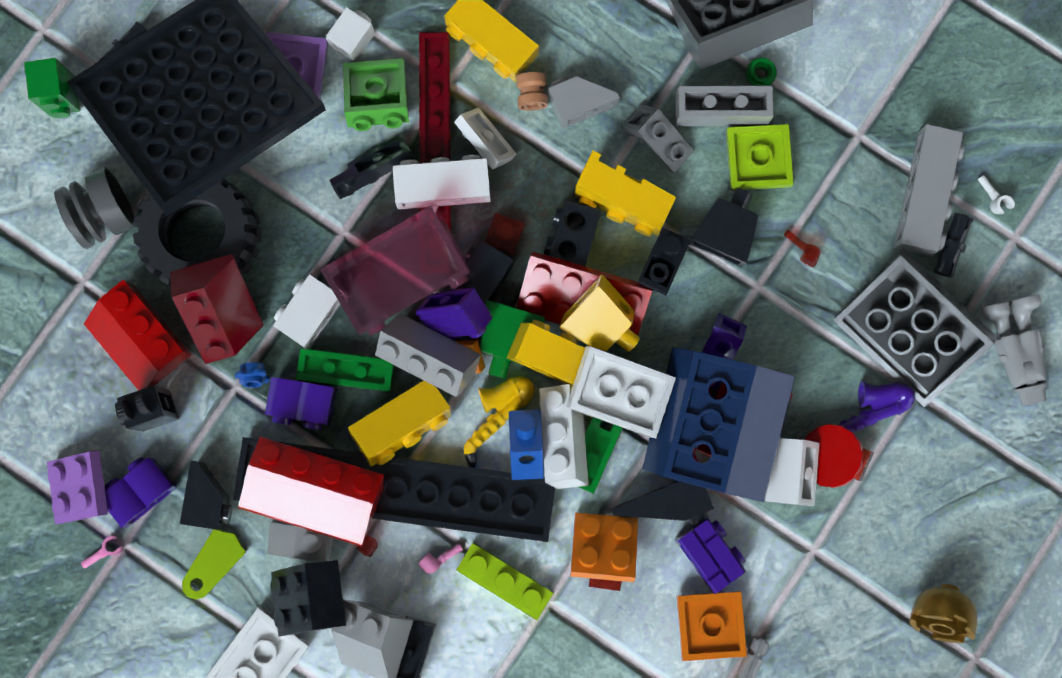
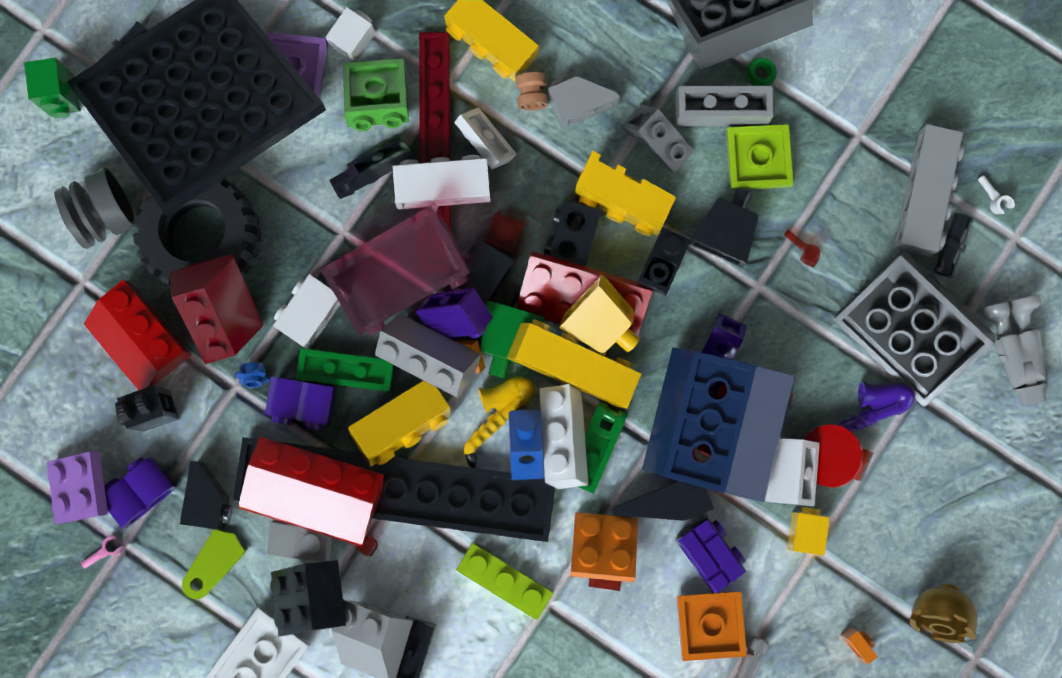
bright pink hand [418,544,463,574] -> none
white plate [566,346,676,438] -> none
none -> yellow brick [787,507,830,556]
none -> orange plate [840,628,878,665]

